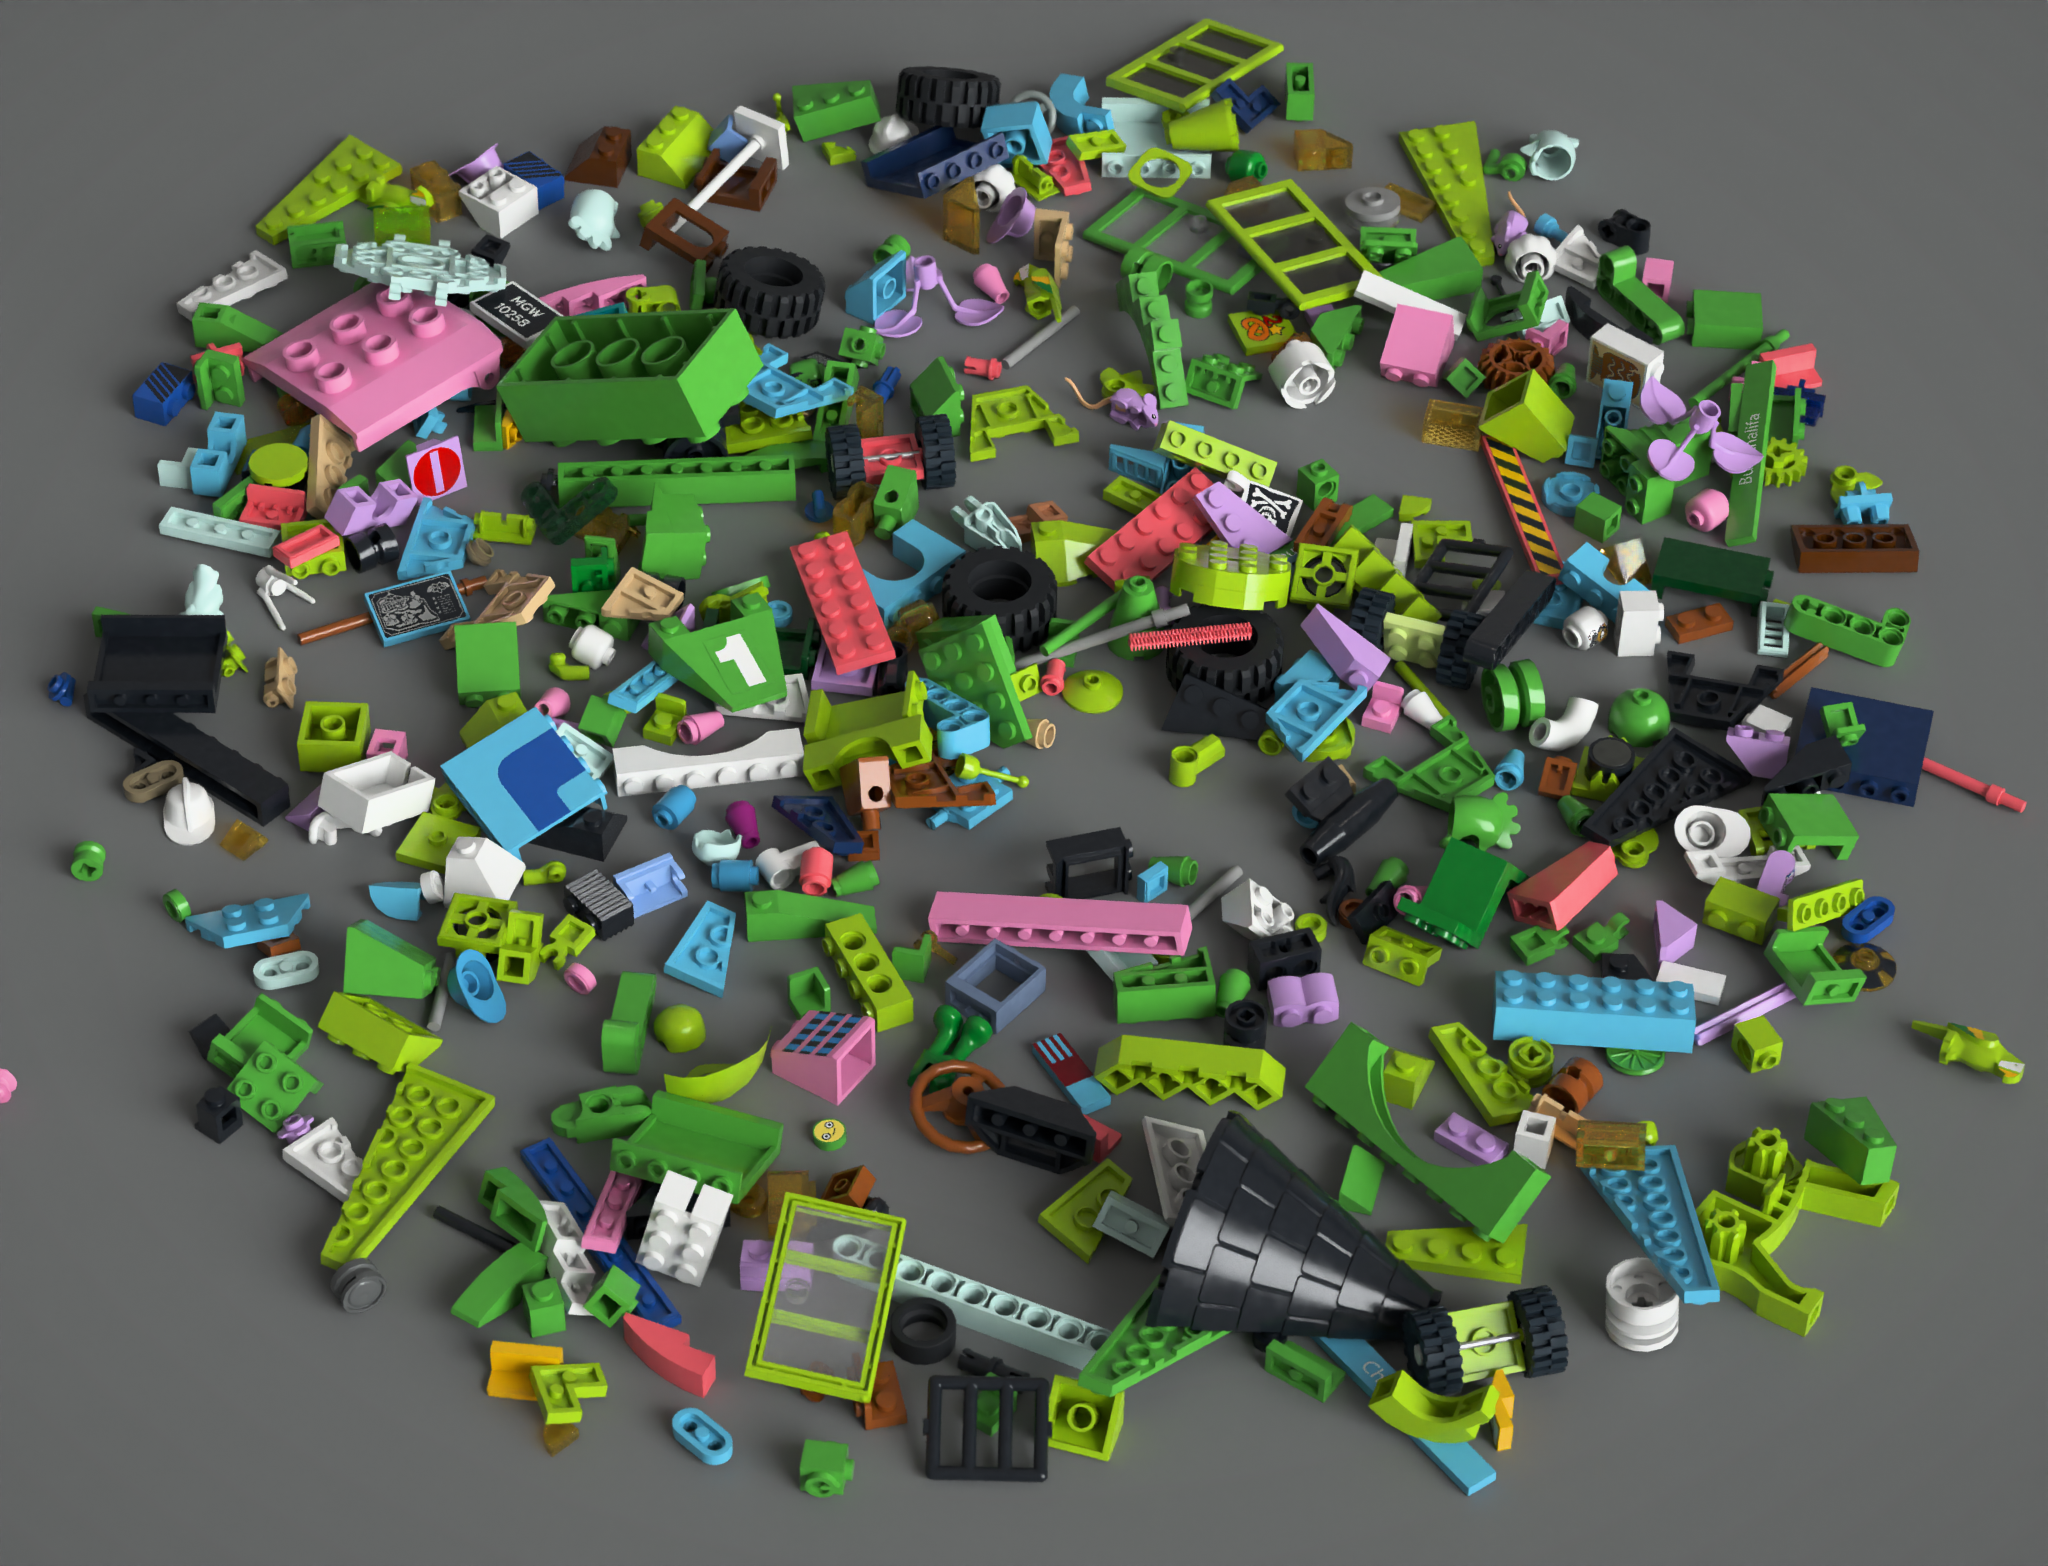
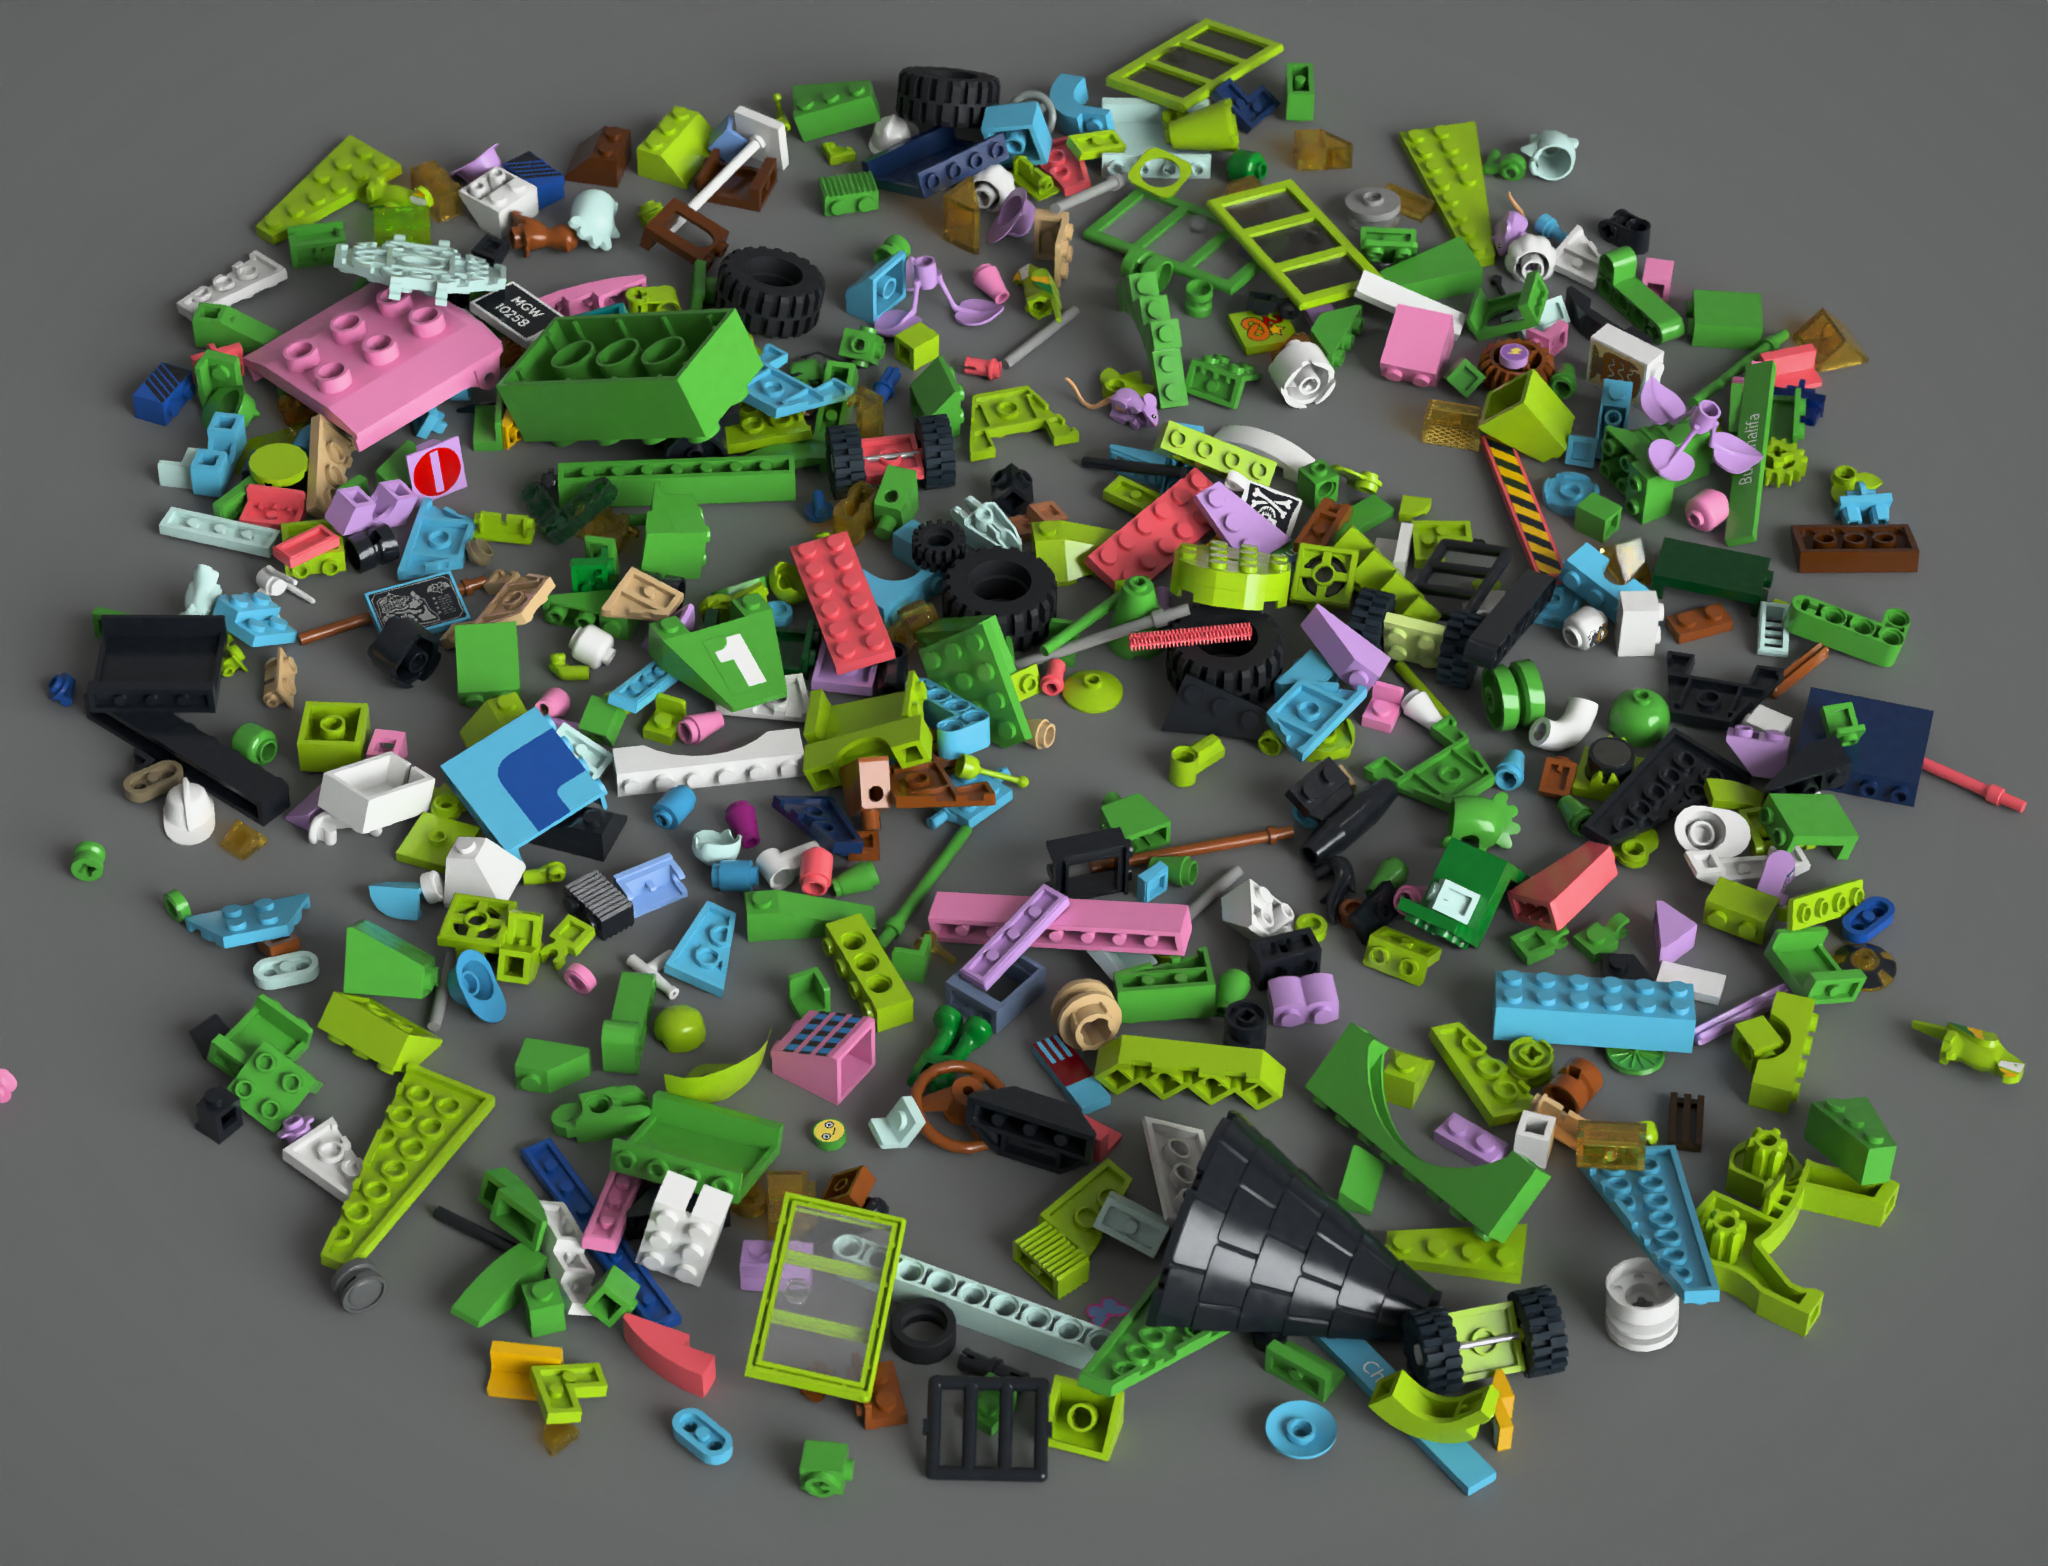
none -> bright green piece [201,385,261,429]
none -> medium azure plate [212,592,298,647]
none -> bright green head [231,722,278,766]
none -> black brick [367,616,442,689]
none -> dark orange animal [509,210,579,258]
none -> bright green slope [515,1037,592,1094]
none -> white piece [626,949,679,1000]
none -> lime hair [768,561,807,605]
none -> bright green brick [818,170,879,217]
none -> light aqua bracket [868,1096,926,1149]
none -> bright green bar [877,825,972,951]
none -> lime brick [894,322,939,371]
none -> black tyre [912,519,966,573]
none -> lavender tile [960,883,1070,992]
none -> black brick [990,463,1034,517]
none -> lime brick [1012,1221,1090,1300]
none -> light grey bar [1050,172,1129,214]
none -> tan piece [1051,978,1122,1051]
none -> black bar [1081,456,1187,478]
none -> medium blue sticker [1086,1297,1131,1328]
none -> dark orange bar [1089,825,1294,873]
none -> bright green torso [1100,792,1171,854]
none -> white slope [1214,425,1316,483]
none -> medium azure dish [1265,1400,1337,1459]
none -> lime plate [1331,465,1383,495]
none -> light aqua bracket [1426,879,1481,925]
none -> tile [1499,343,1529,369]
none -> dark brown tile [1667,1092,1705,1153]
none -> lime slope [1703,778,1762,813]
none -> lime arch [1748,991,1819,1114]
none -> clear yellow slope [1793,307,1869,373]

